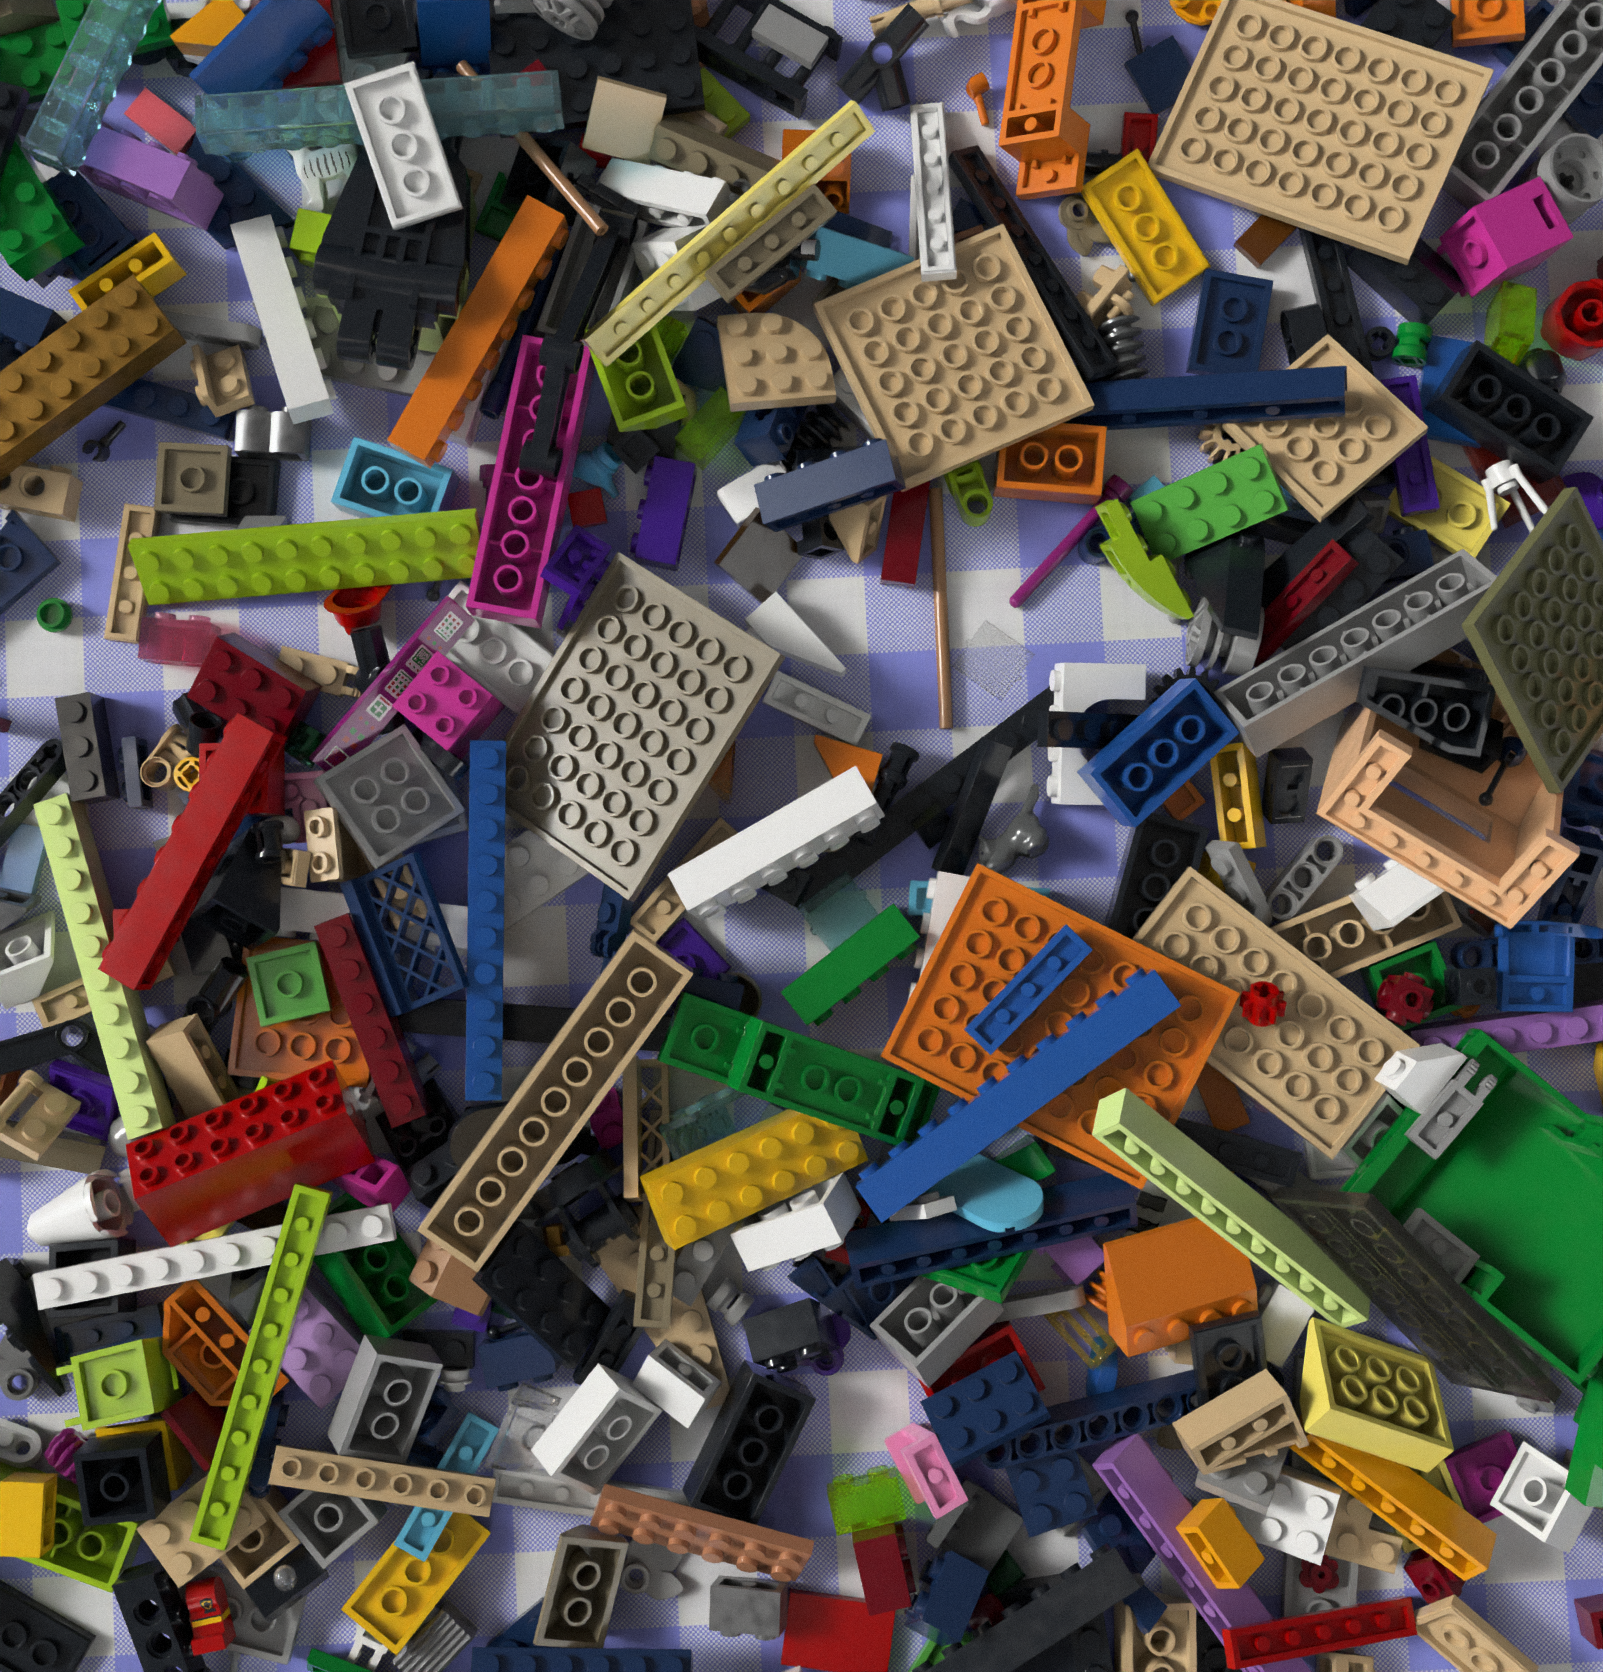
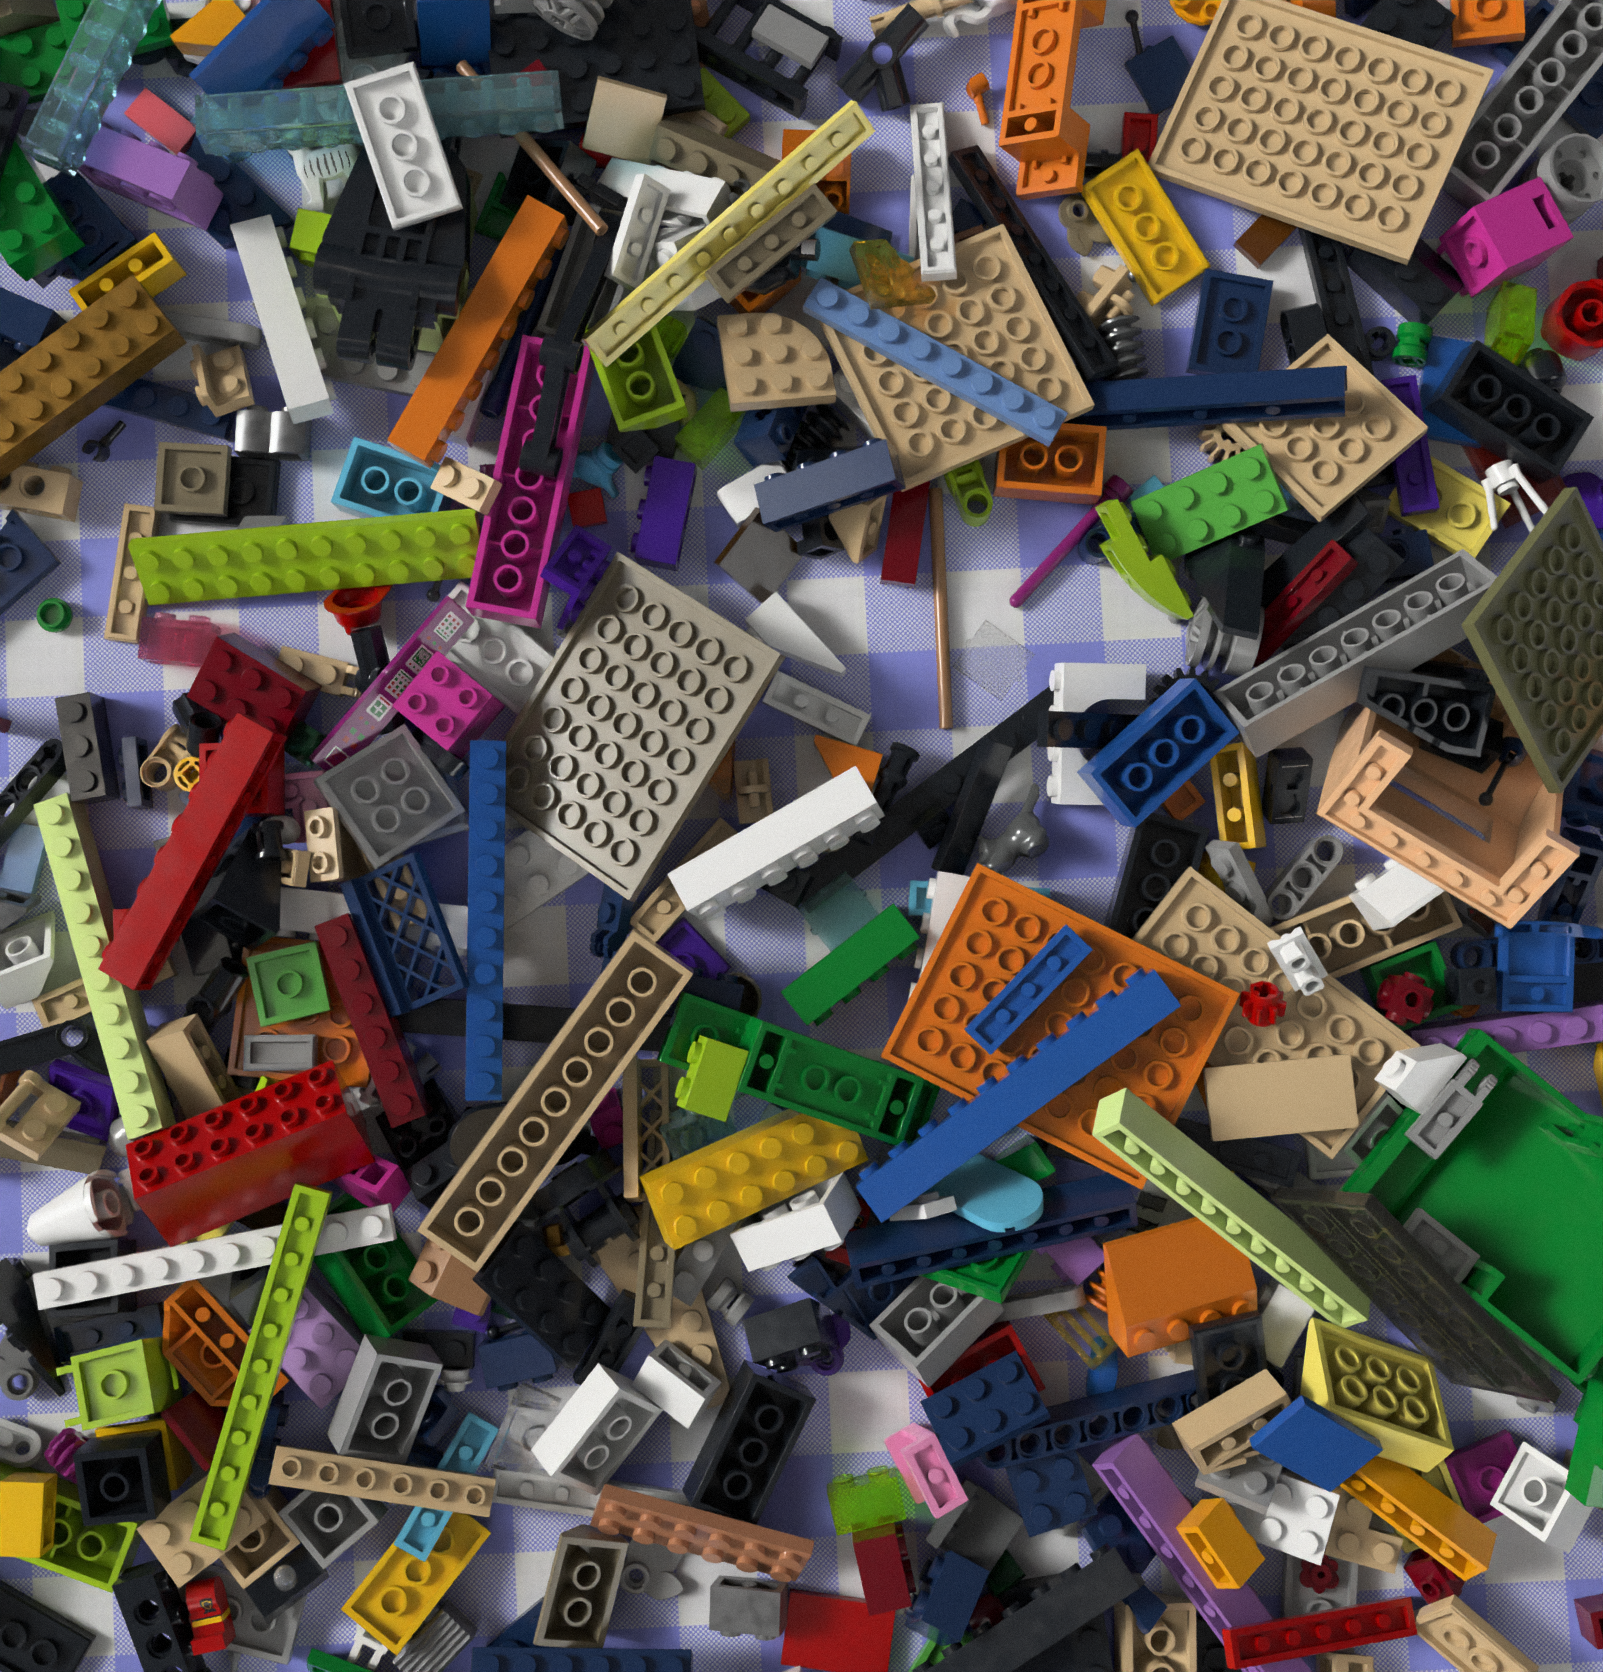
none -> light grey tile [243,1034,318,1071]
none -> tan plate [430,456,503,516]
none -> white plate [604,173,671,291]
none -> lime brick [675,1035,749,1122]
none -> tan hips [733,758,773,824]
none -> medium blue plate [803,277,1068,447]
none -> clear yellow wing [849,239,936,310]
none -> tan tile [1203,1054,1359,1141]
none -> blue tile [1249,1395,1383,1492]
none -> white hips [1267,926,1328,996]

